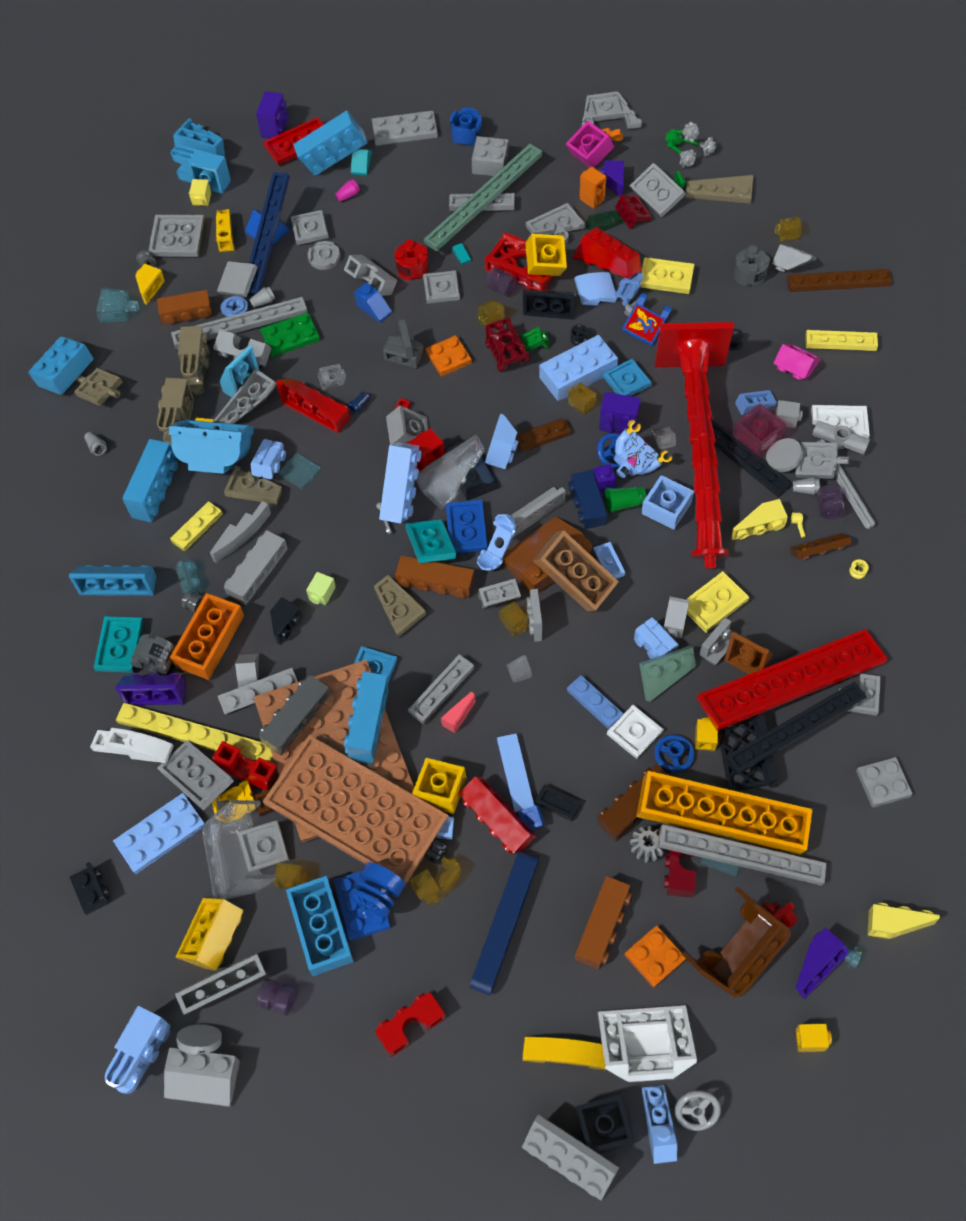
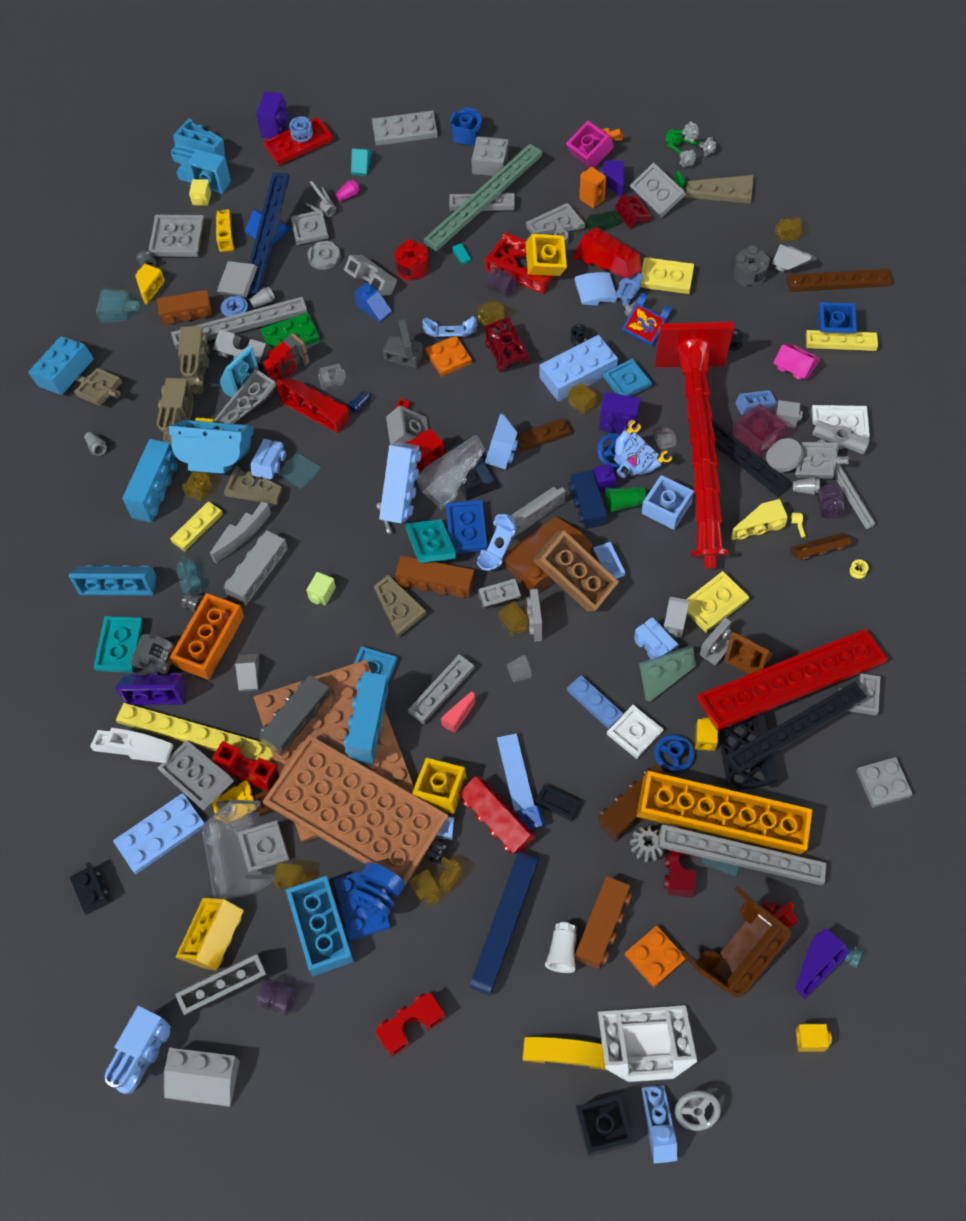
light grey tile [177,1024,222,1055] -> none
light grey plate [218,667,297,714] -> none
black slope [270,597,303,645] -> none
dark azure brick [294,110,368,176] -> none
light grey tile [423,270,460,304] -> none
green bracket [521,327,549,352] -> none
light grey plate [522,1114,619,1200] -> none
black slope [523,288,576,320] -> none
light grey wing [581,91,642,129] -> none
light yellow slope [867,903,940,939] -> none
none -> clear yellow brick [182,471,212,501]
none -> hips [262,333,310,381]
none -> medium blue wheel [289,117,313,142]
none -> light grey plant [306,181,336,217]
none -> light blue piece [422,316,477,338]
none -> white plant [545,922,577,973]
none -> blue slope [816,302,857,333]

